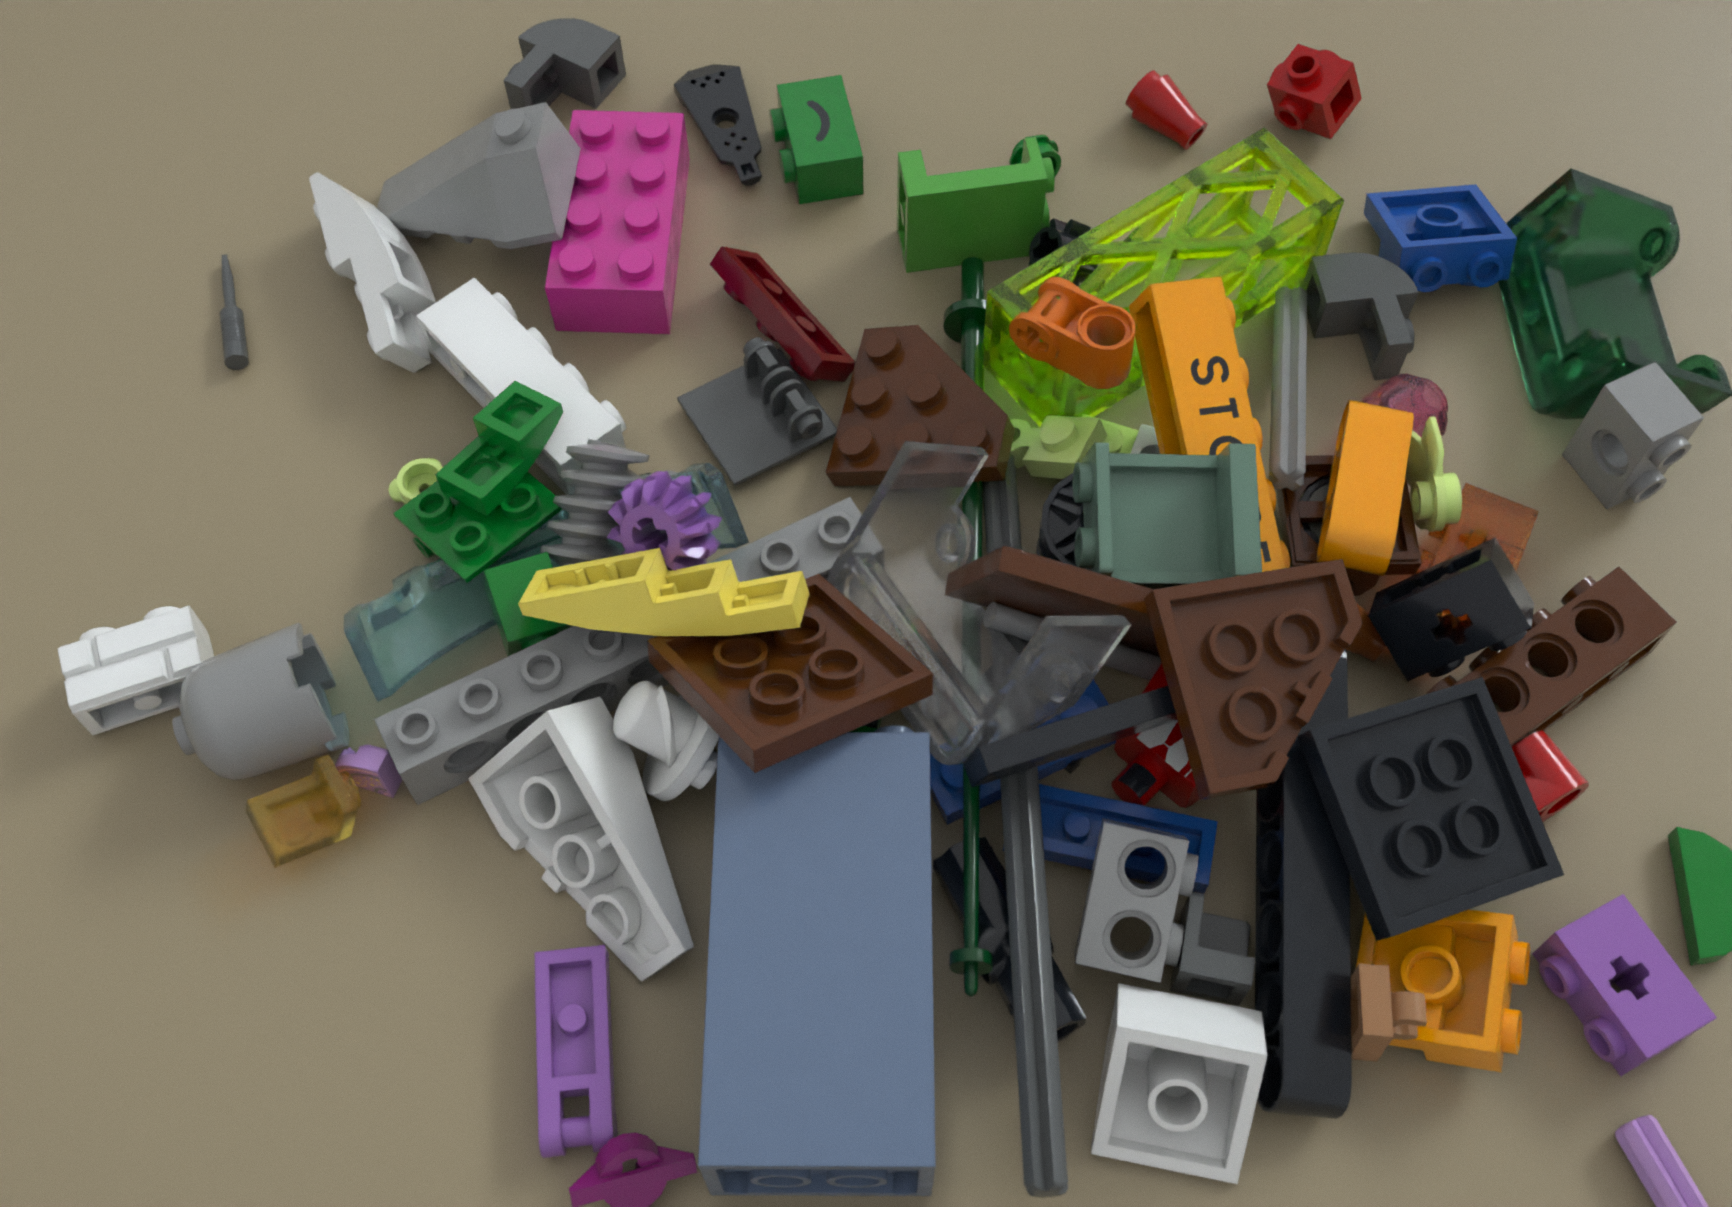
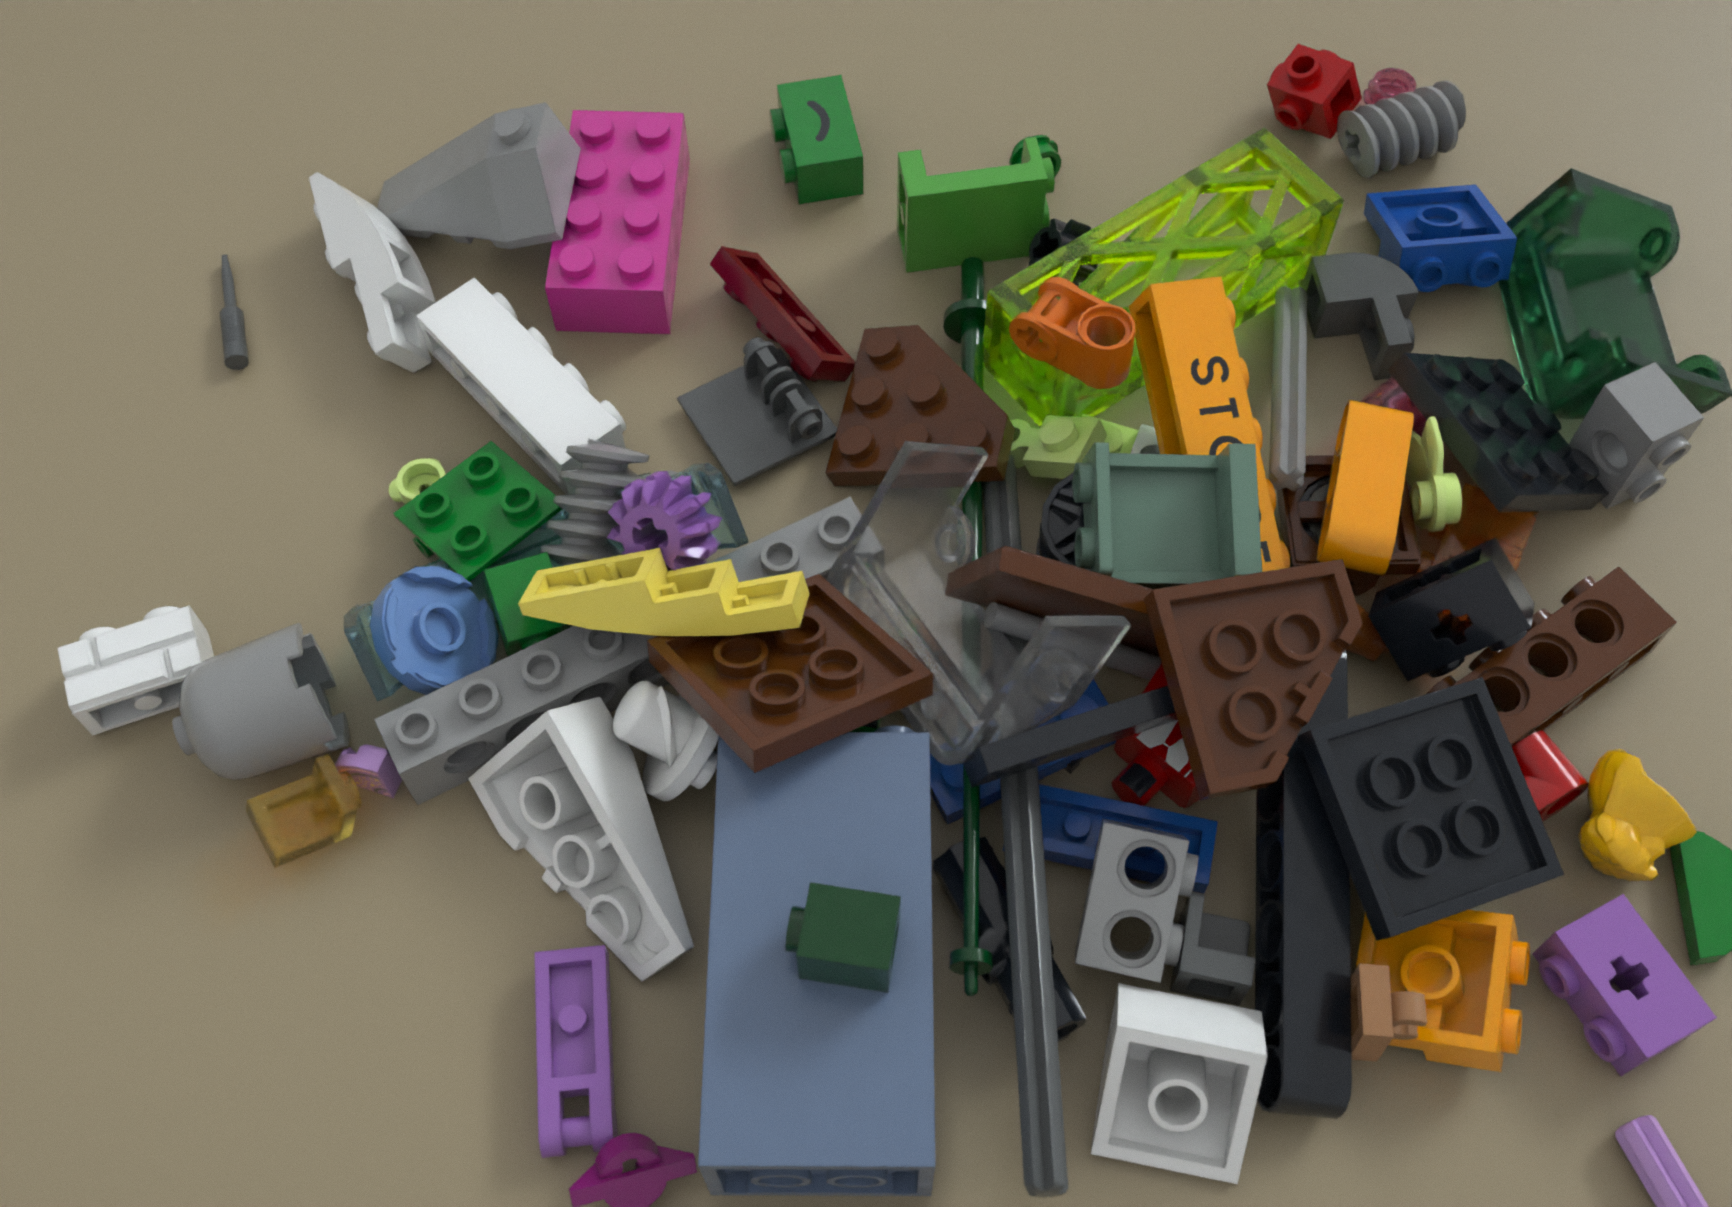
green slope [435,381,563,516] -> none
dark grey brick [503,18,626,109] -> none
black piece [674,64,762,186] -> none
red cone [1125,70,1208,150] -> none
none -> medium blue tile [370,566,499,695]
none -> dark green brick [785,882,901,993]
none -> light grey piece [1337,80,1466,178]
none -> clear pink plate [1363,68,1416,105]
none -> black plate [1388,352,1609,513]
none -> yellow hair [1578,749,1697,881]

